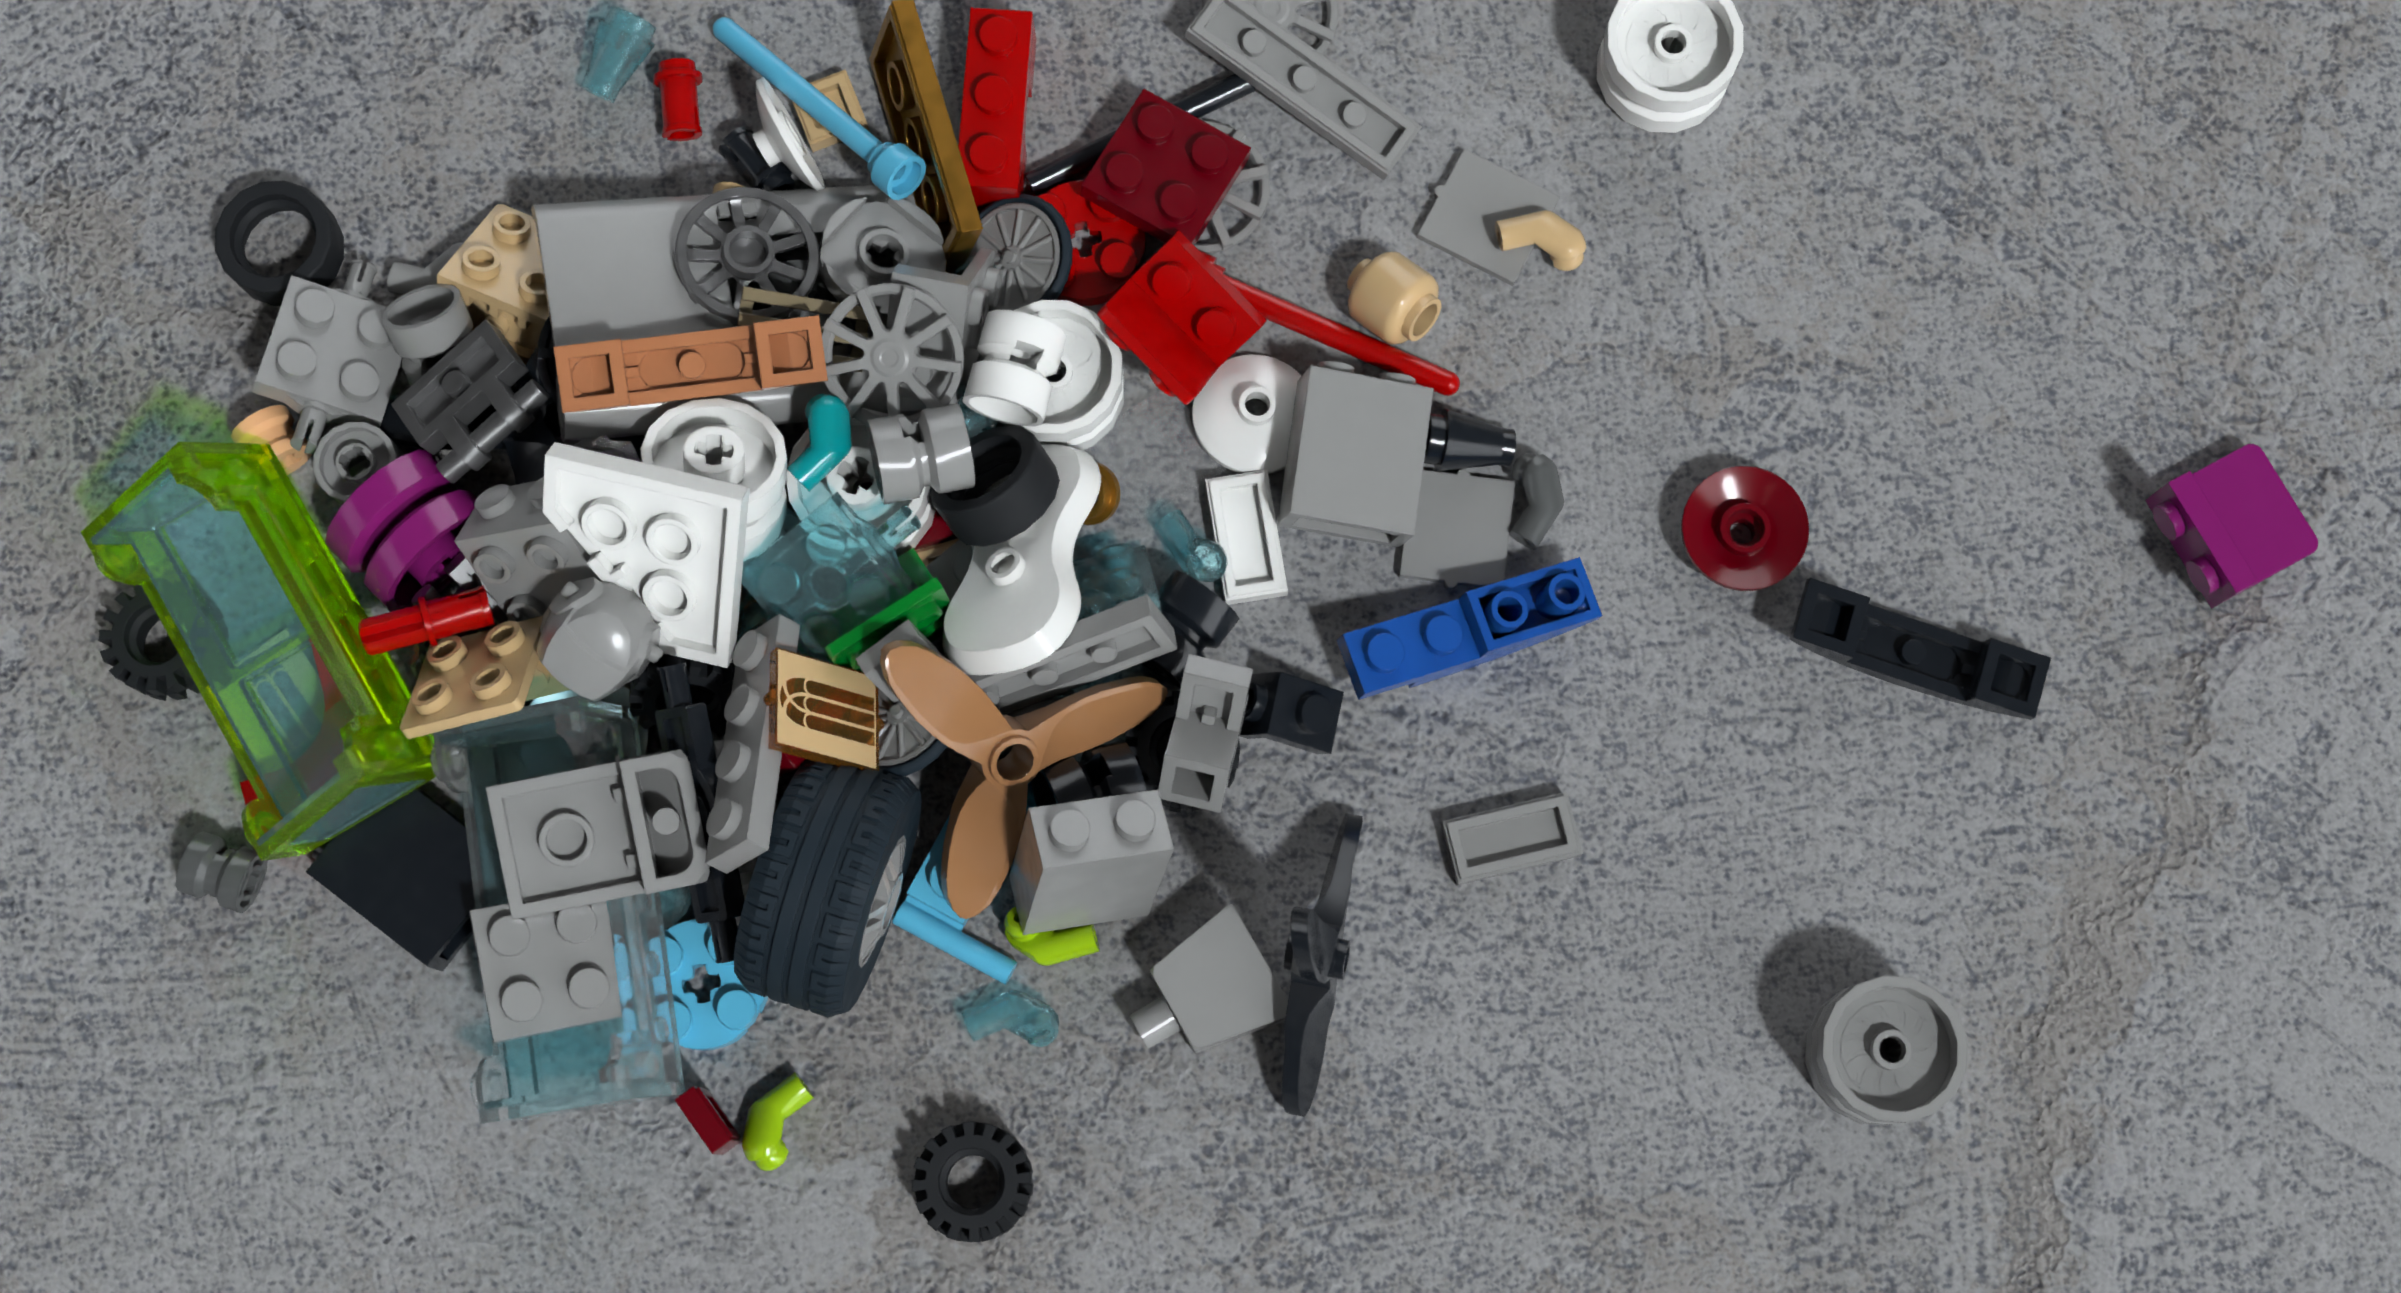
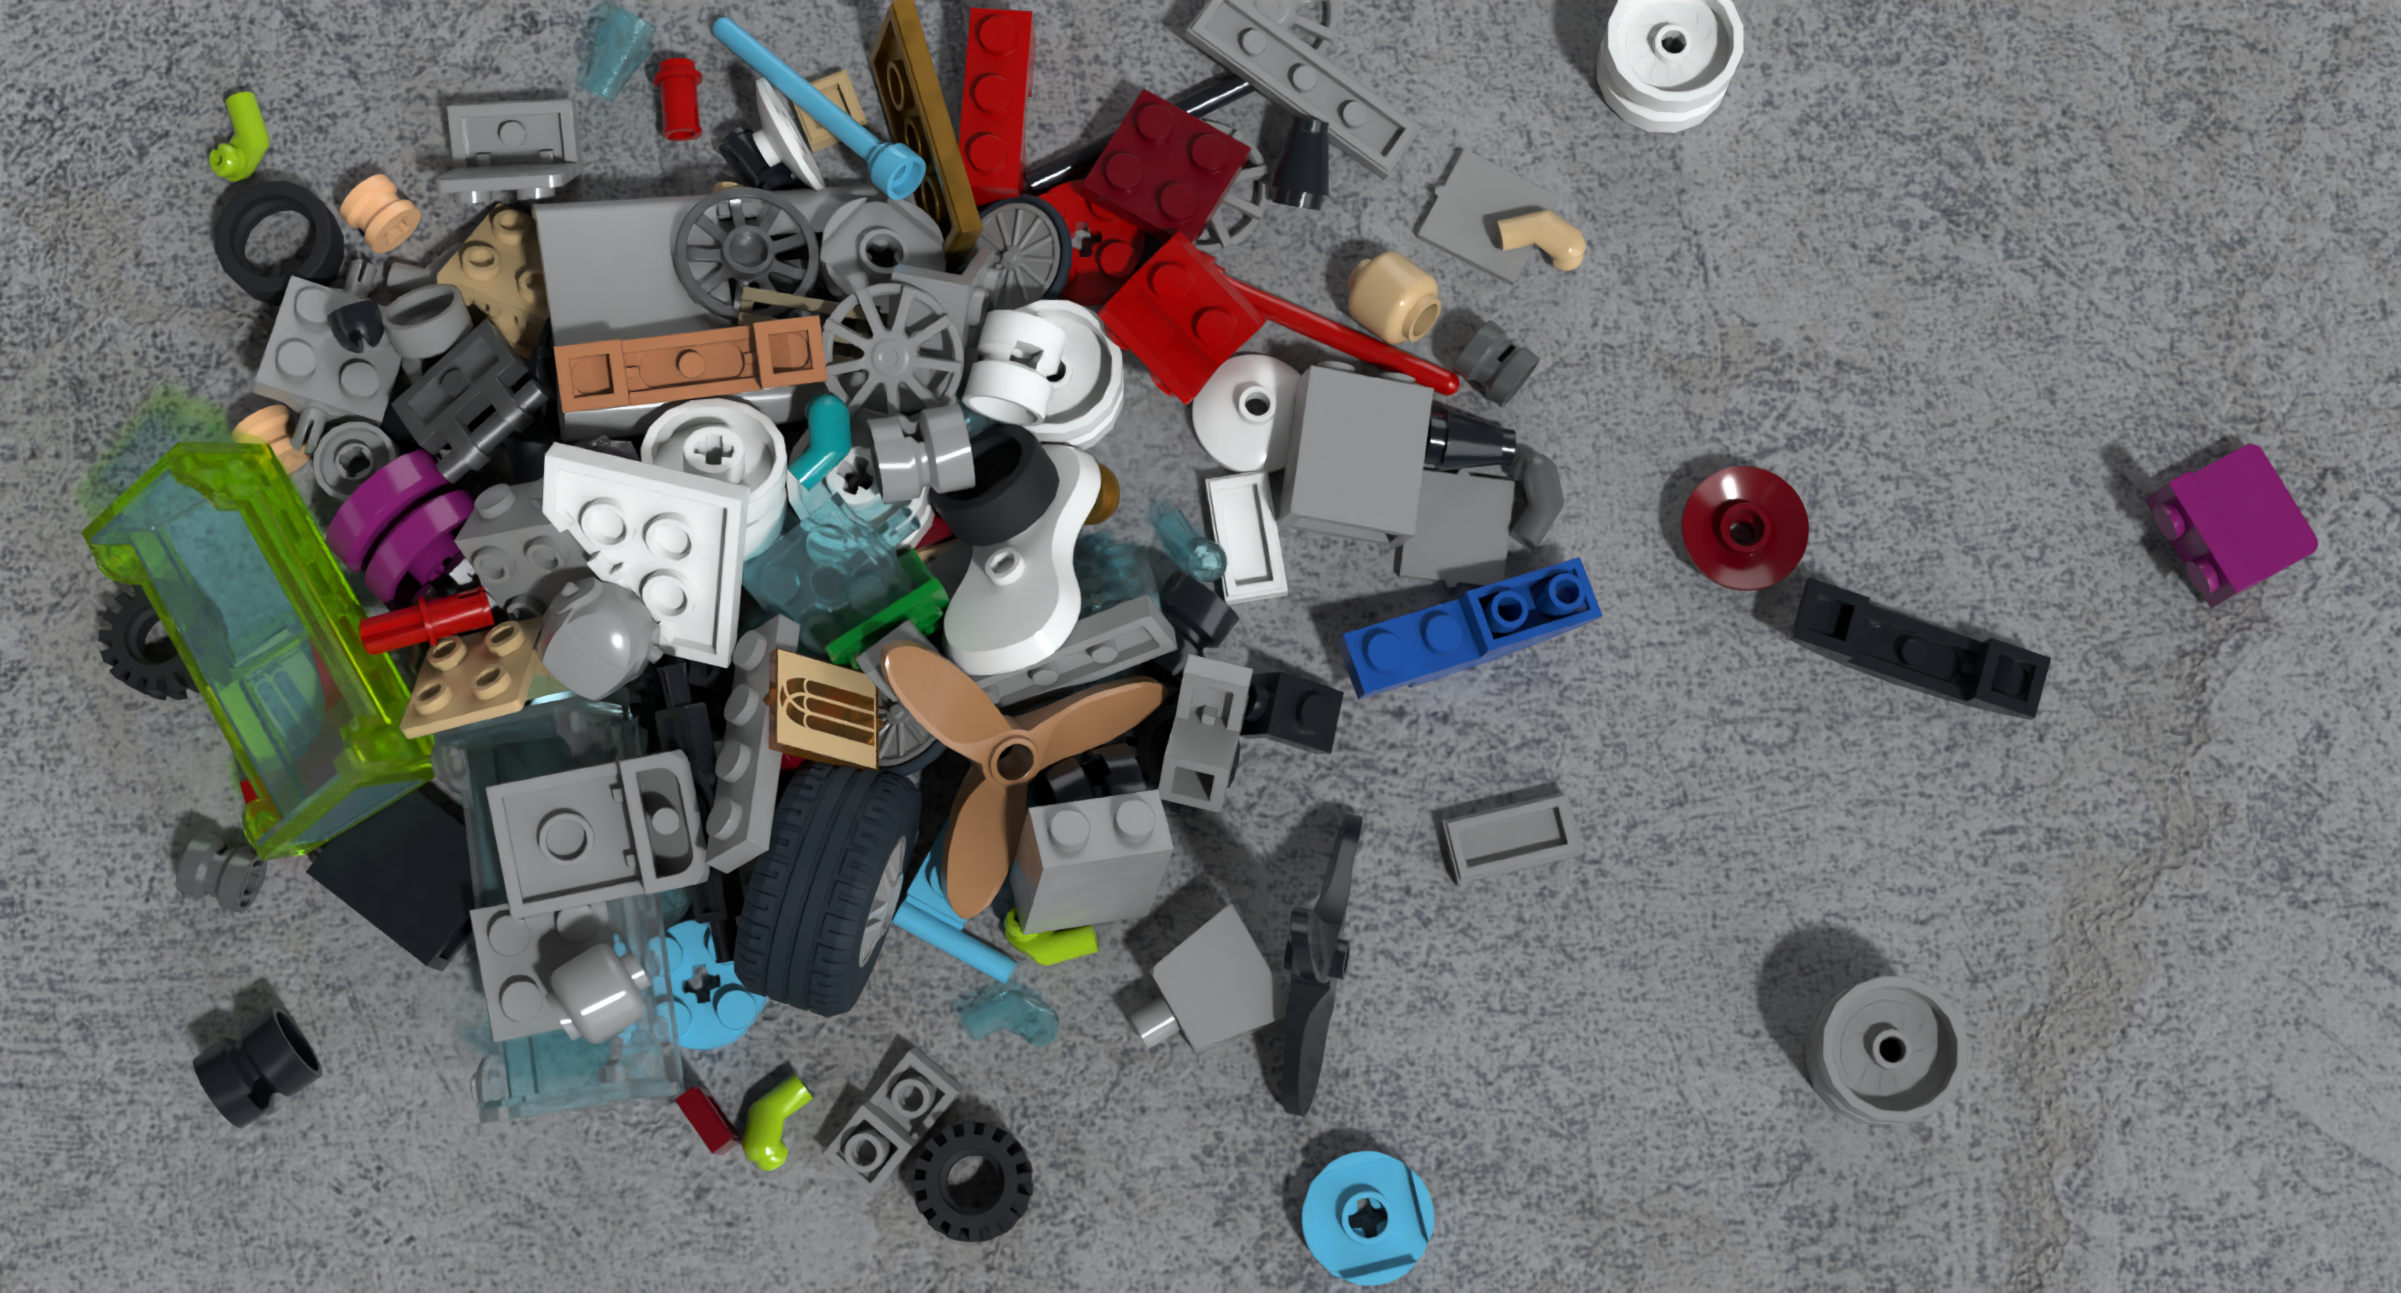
none -> black wheel [193,1006,322,1128]
none -> lime arm [209,92,270,182]
none -> black hinge [327,300,384,353]
none -> light nougat wheel [340,174,421,254]
none -> light grey bracket [435,98,583,203]
none -> light grey head [545,943,652,1044]
none -> light grey slope [822,1047,964,1197]
none -> black cone [1268,116,1329,210]
none -> medium azure plate [1301,1151,1434,1286]
none -> dark grey wheel [1452,320,1541,408]

